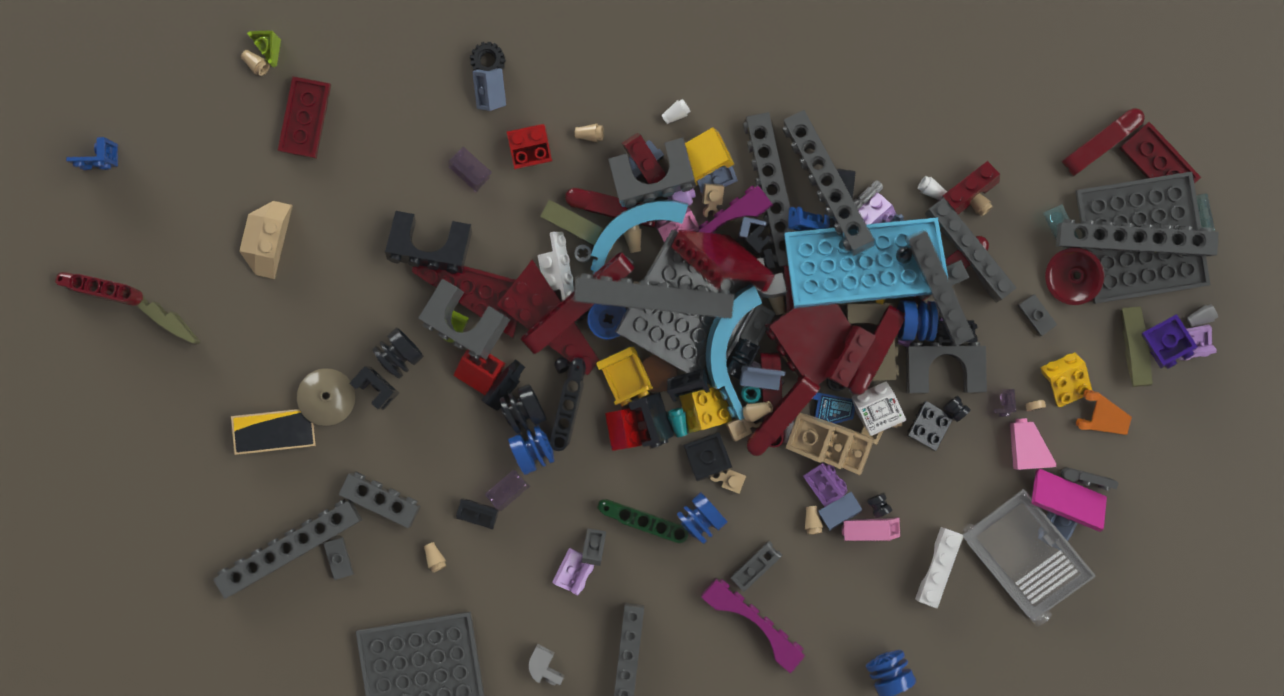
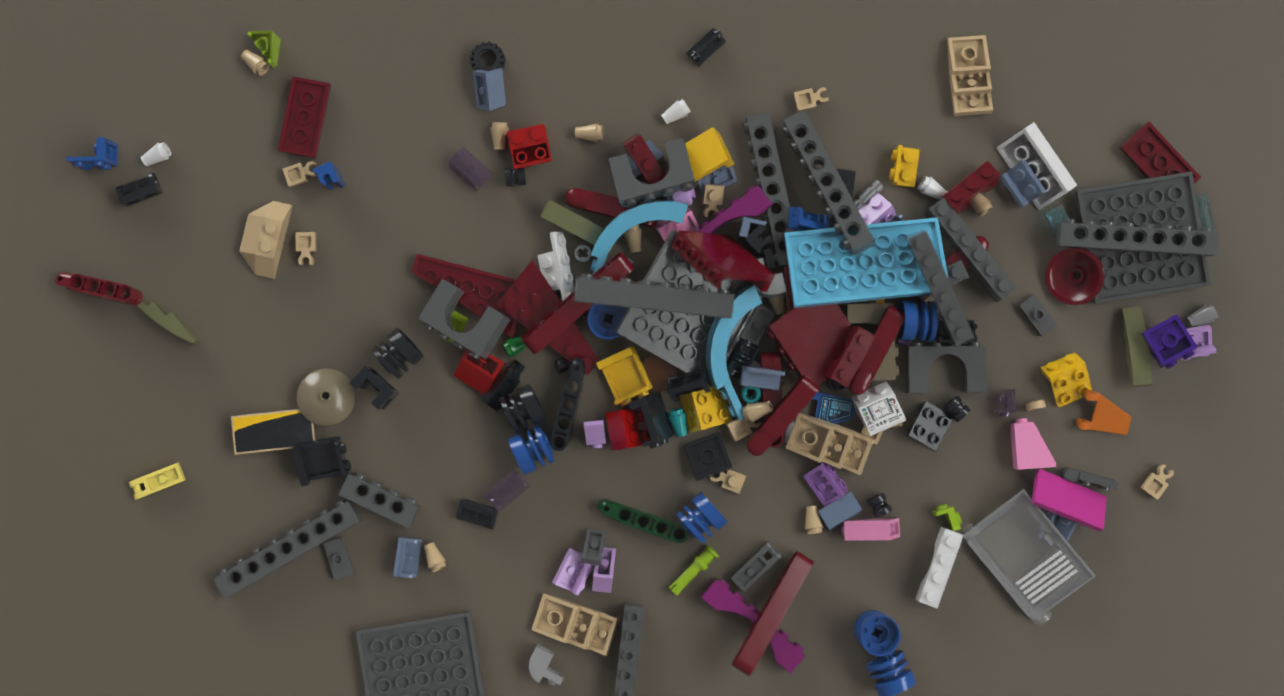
black arch [385,211,472,274] -> none
black hinge [896,246,912,263] -> none
dark red piece [1061,108,1145,176] -> none
none -> black hinge [116,173,163,207]
none -> light yellow plate [128,463,186,500]
none -> white cone [141,142,171,167]
none -> tan plate [283,161,317,188]
none -> black panel [292,436,351,487]
none -> tan plate [296,232,316,265]
none -> blue hinge [312,162,346,190]
none -> sand blue hinge [393,536,422,578]
none -> tan cone [490,122,509,150]
none -> green cone [502,336,527,358]
none -> black wheel [505,168,526,187]
none -> tan slope [531,593,620,656]
none -> lavender slope [584,420,606,448]
none -> lavender slope [592,547,616,593]
none -> lime pin [669,544,719,596]
none -> black hinge [686,27,726,67]
none -> dark red beam [732,551,814,676]
none -> tan plate [793,87,829,112]
none -> blue wheel [854,610,901,656]
none -> yellow bracket [889,145,920,188]
none -> lime bracket [932,504,962,531]
none -> tan slope [947,35,993,116]
none -> white slope [996,122,1077,210]
none -> sand blue bracket [1000,160,1046,208]
none -> tan plate [1140,464,1174,500]

